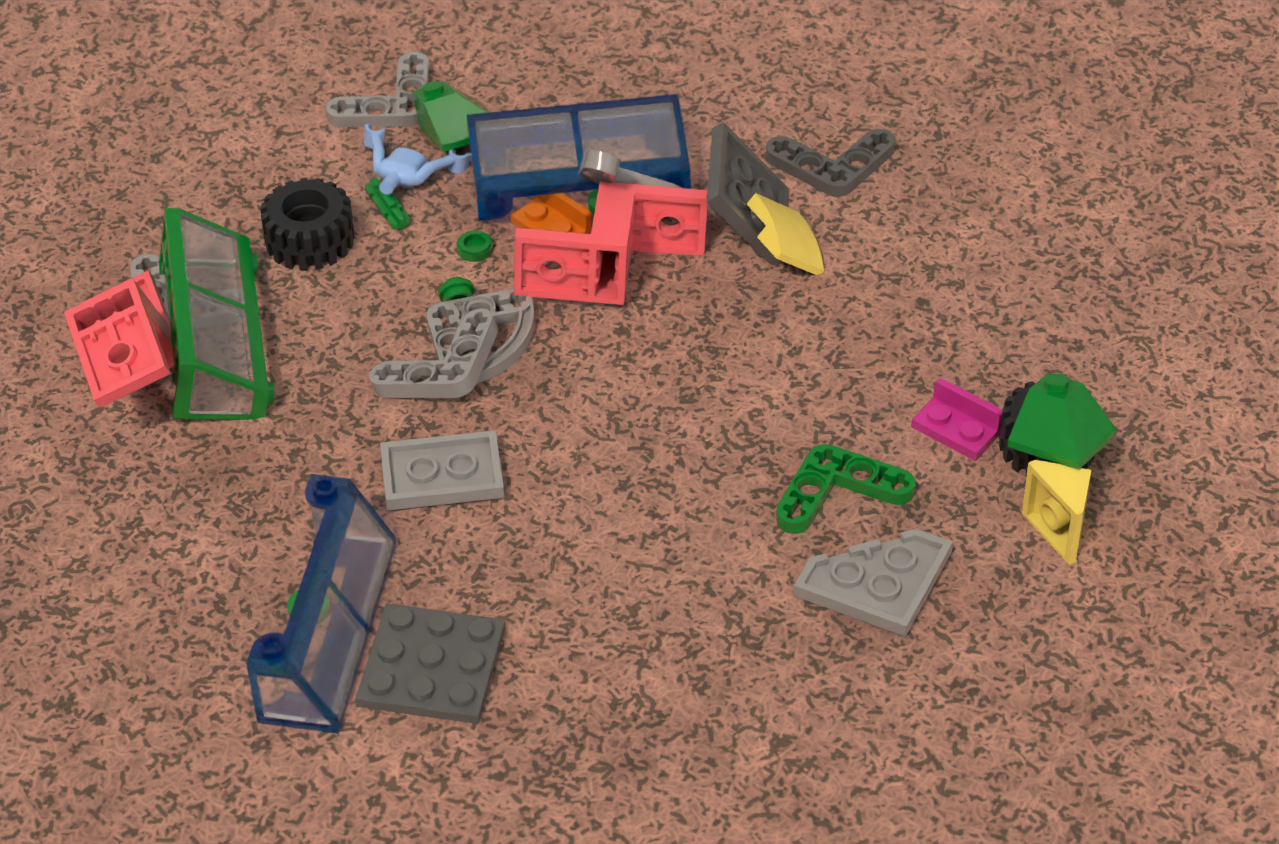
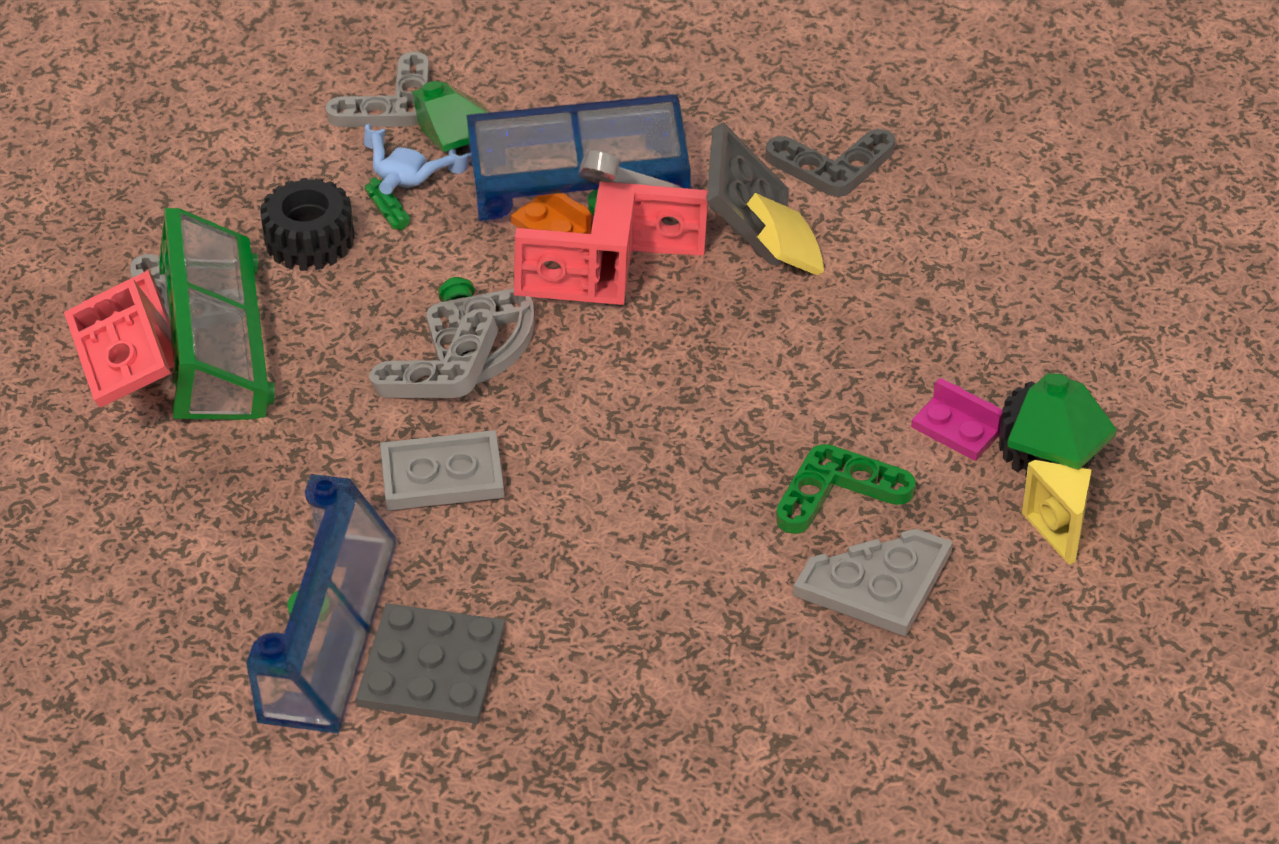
green tile [457,230,493,262] -> none

